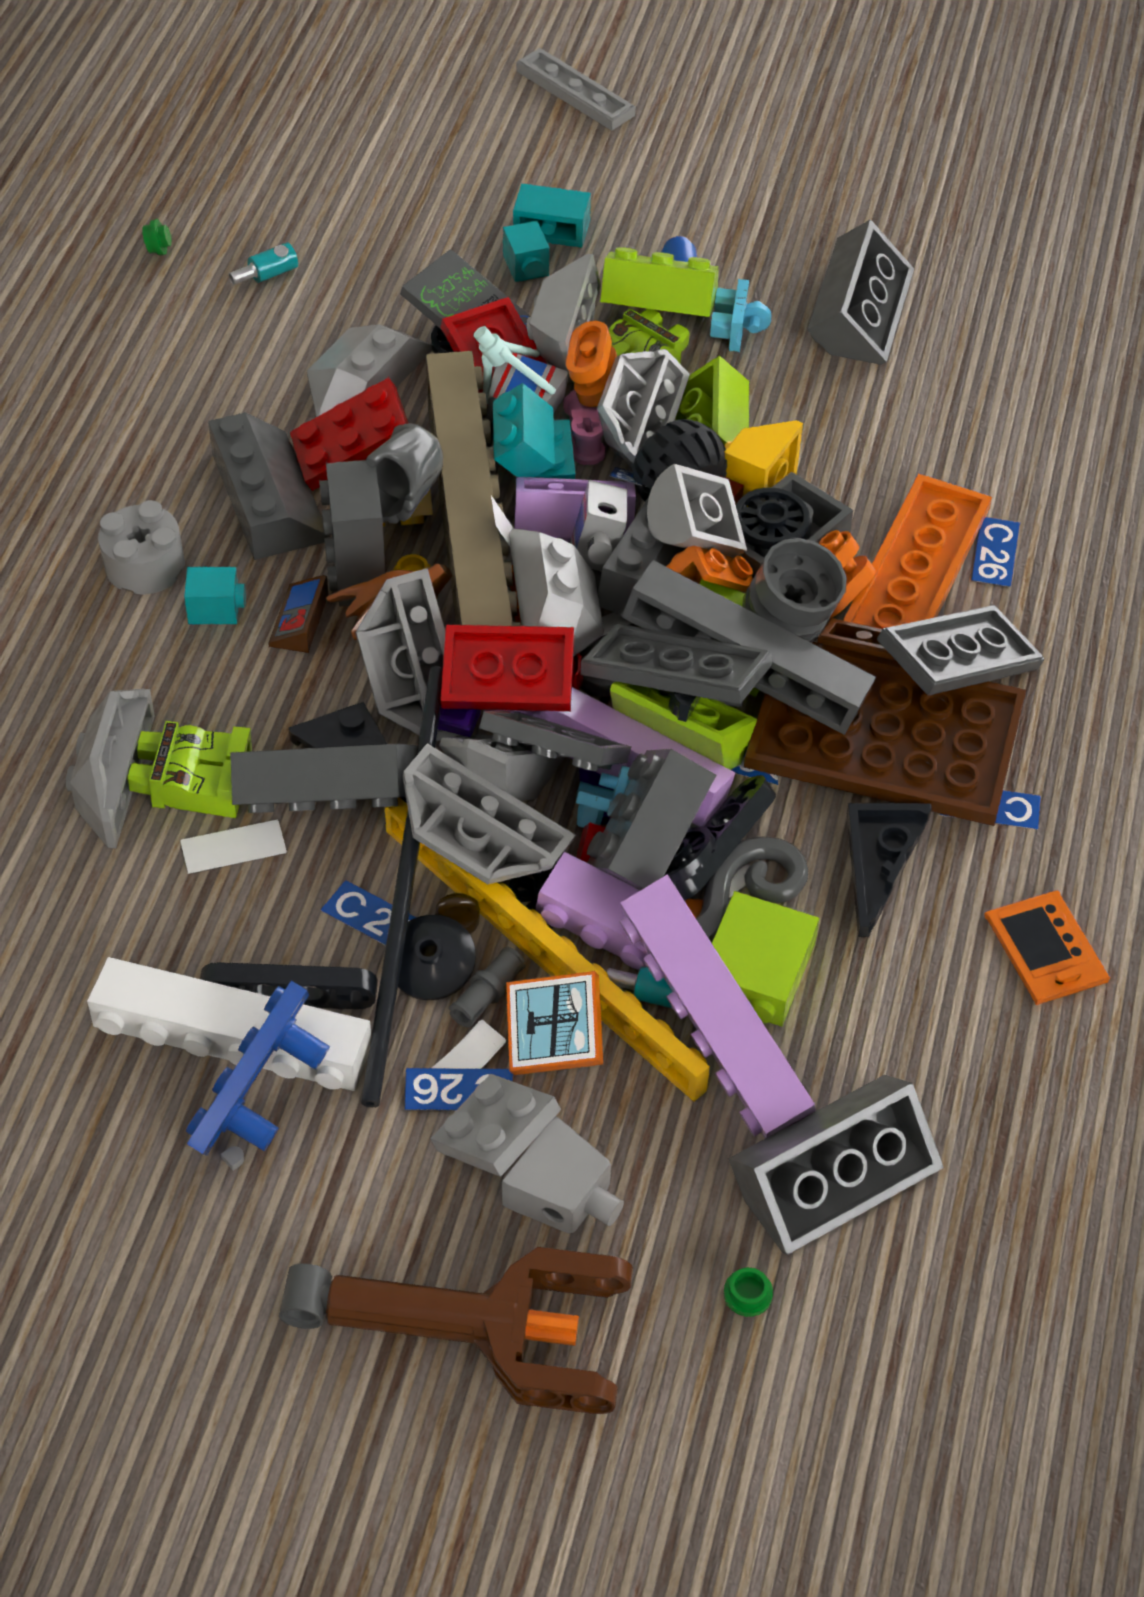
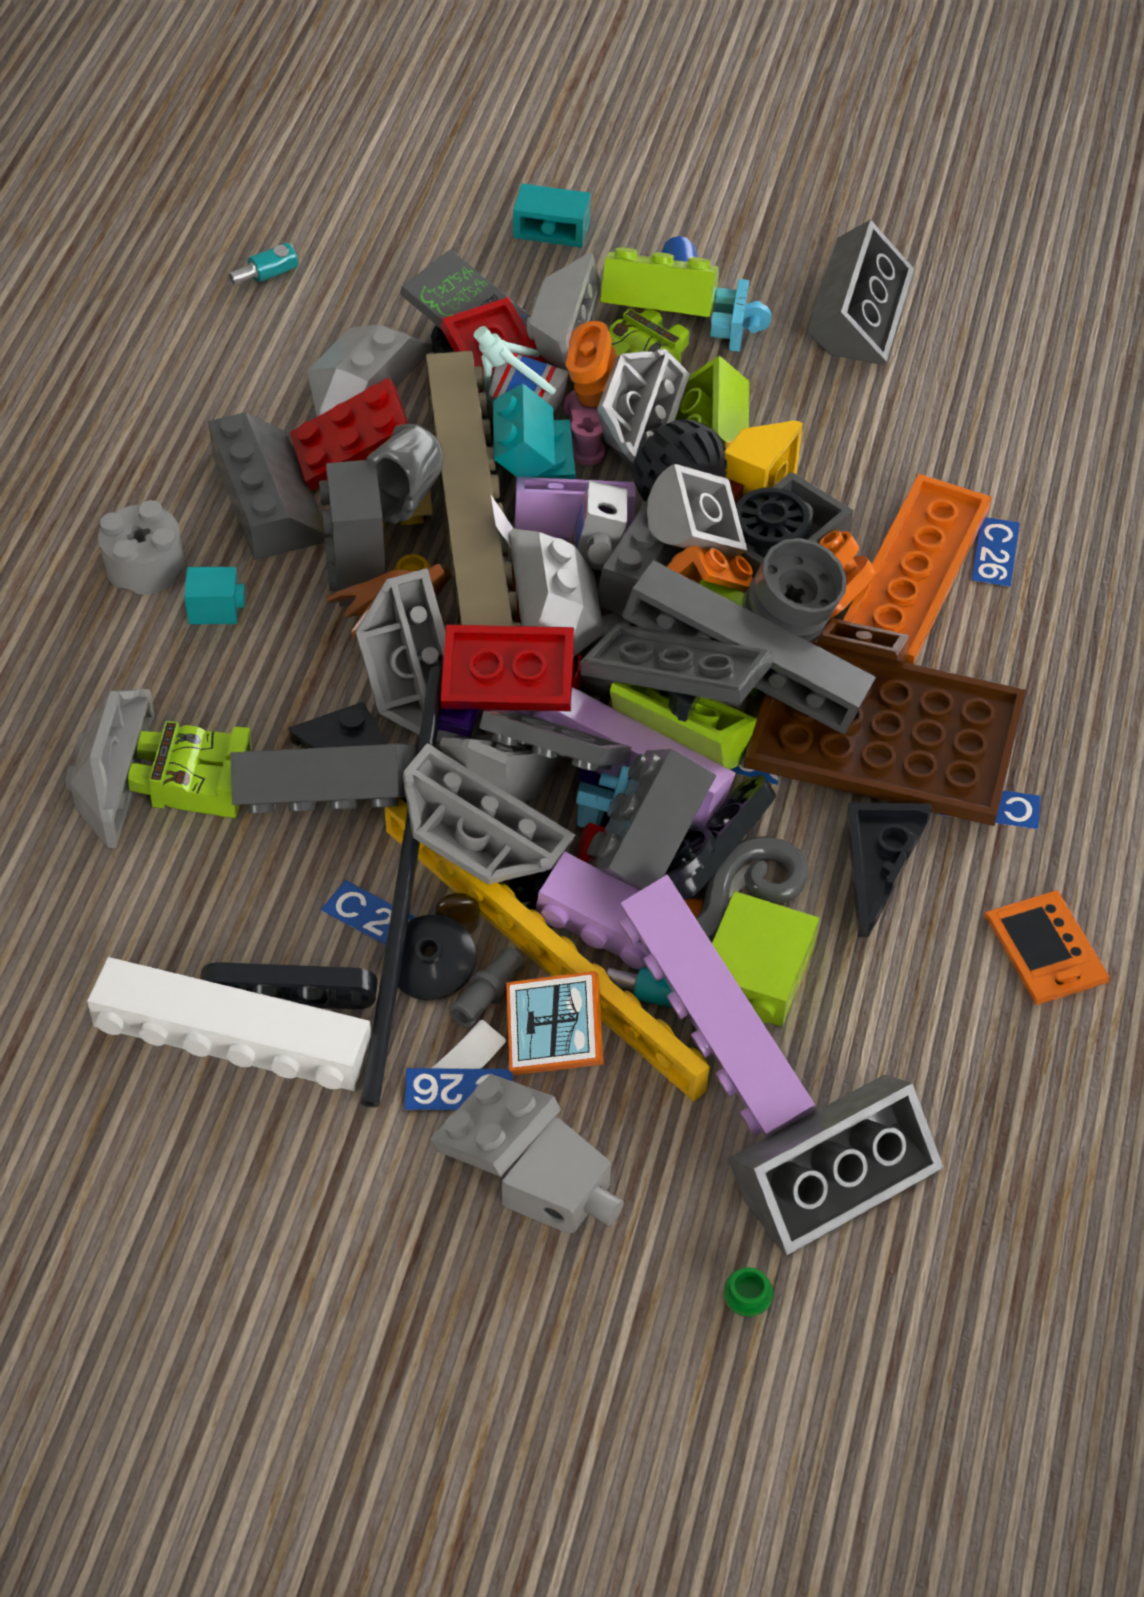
green plate [142,219,172,256] -> none
white sticker [180,819,287,874] -> none
blue plate [186,981,330,1156] -> none
light grey piece [221,1146,244,1171] -> none
slope [268,575,329,653] -> none
reddish brown piece [279,1247,633,1414] -> none
teal brick [503,221,550,282] -> none
light grey tile [516,48,635,131] -> none
blue sticker [610,467,646,487] -> none
dark grey tile [877,605,1045,695] -> none

